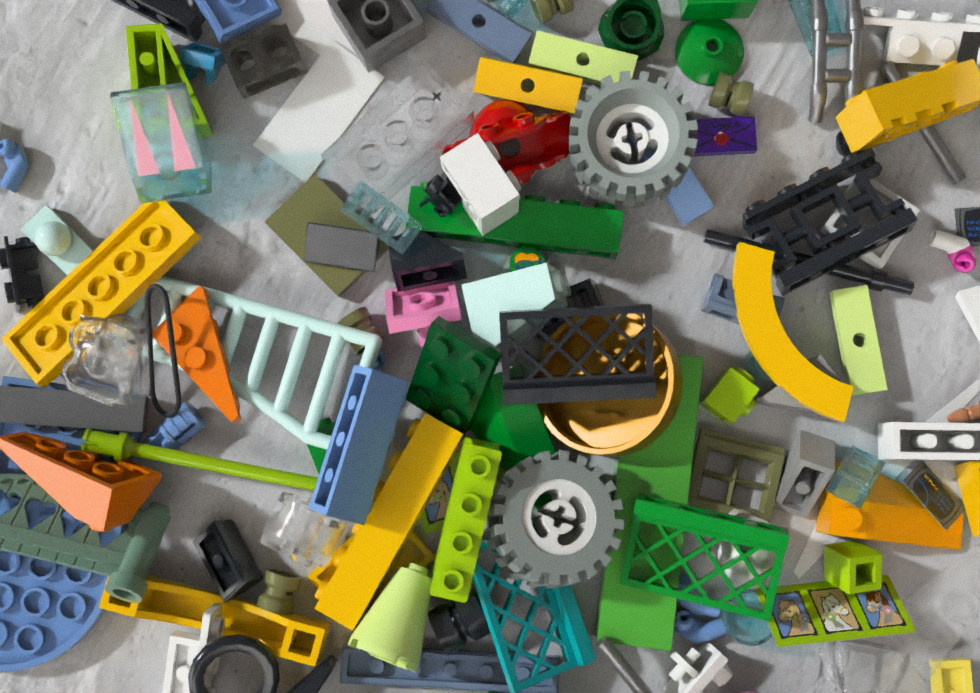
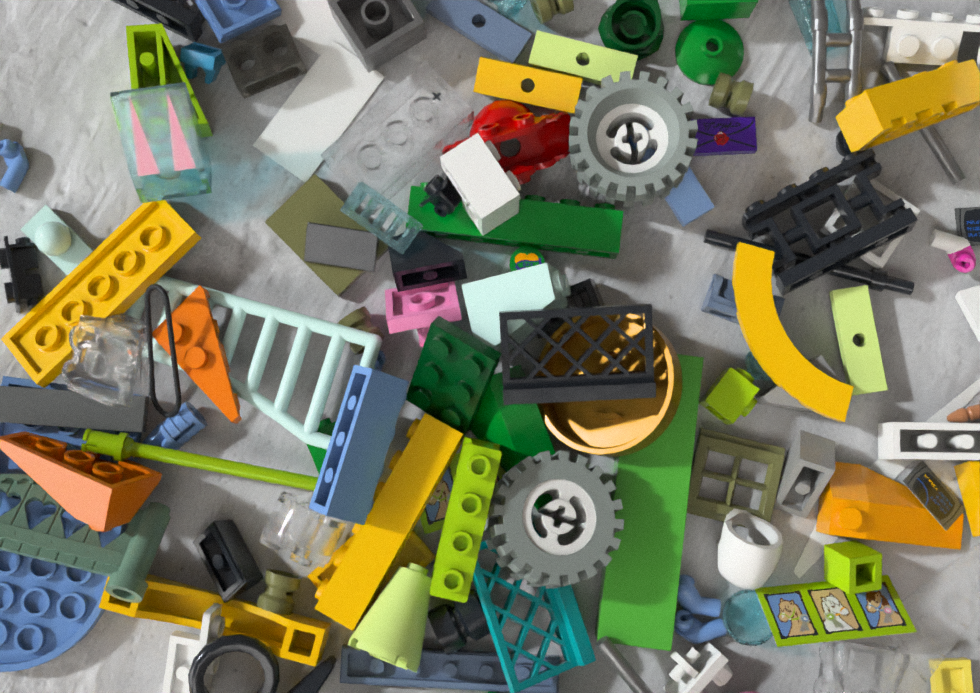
green fence [619,493,790,622] -> none
clear light blue slope [826,445,886,509] -> none

